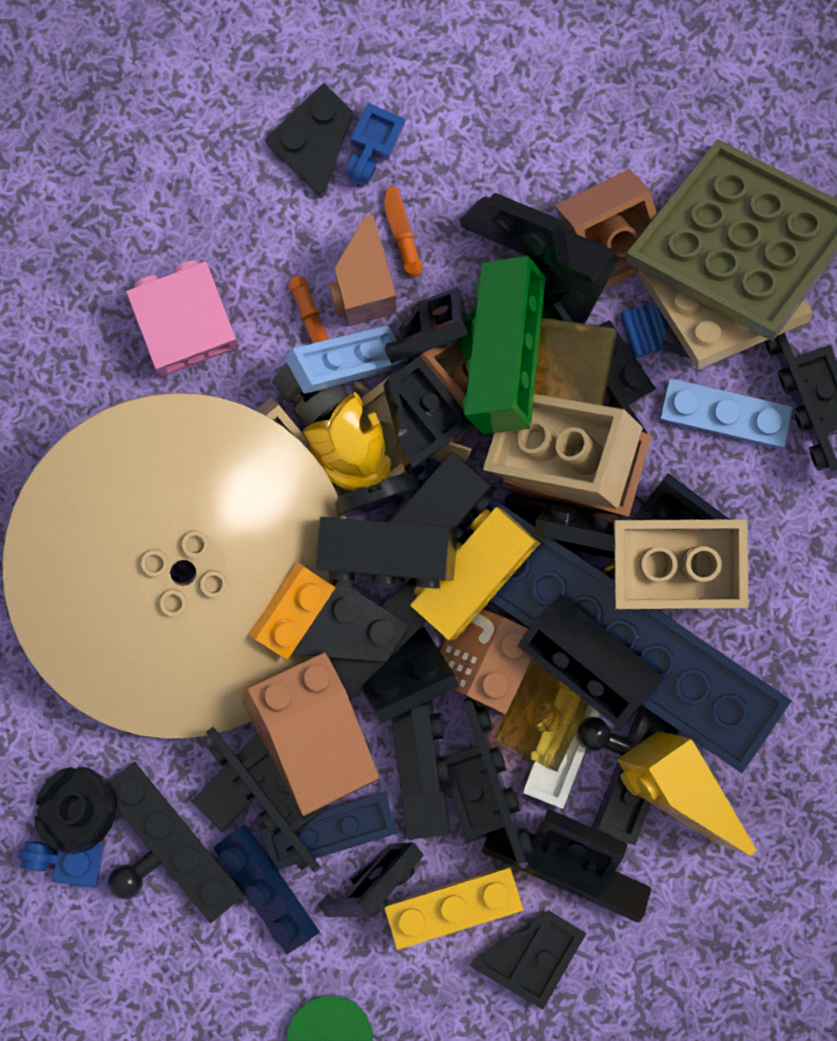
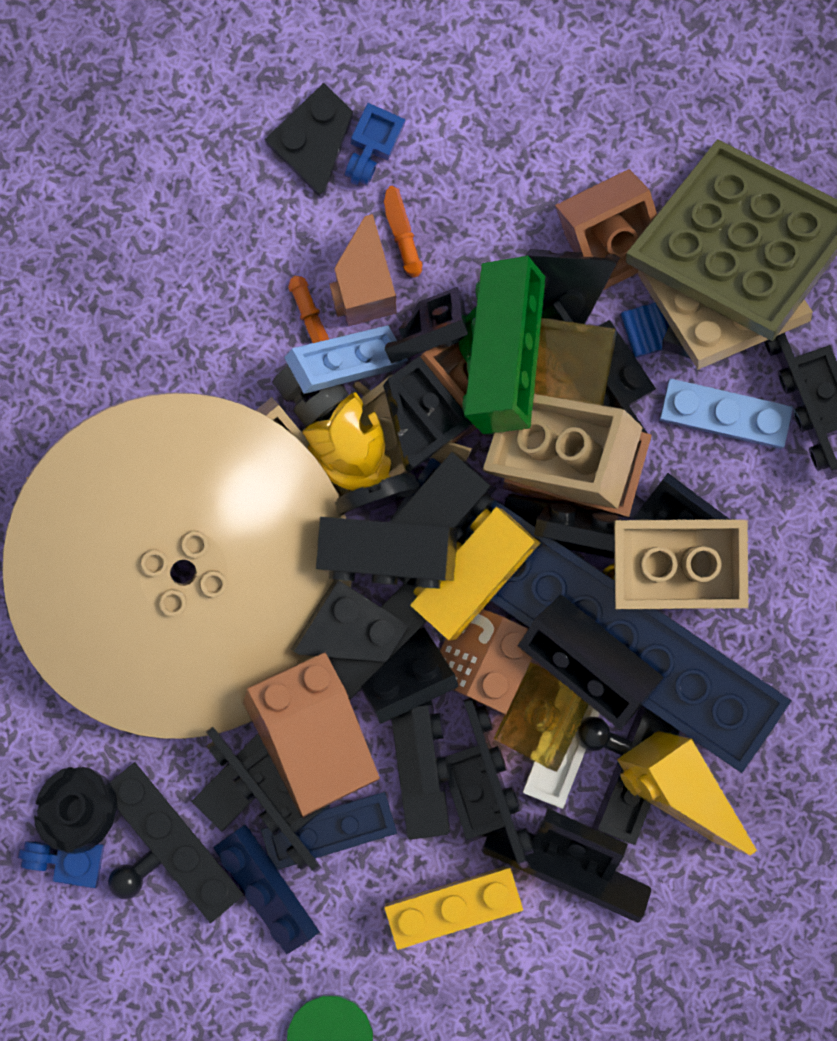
bright pink brick [126,260,239,377] -> none
light orange plate [249,562,336,660] -> none
black wing [318,842,424,917] -> none
black bracket [460,193,617,283] -> none
black wing [470,910,587,1010] -> none

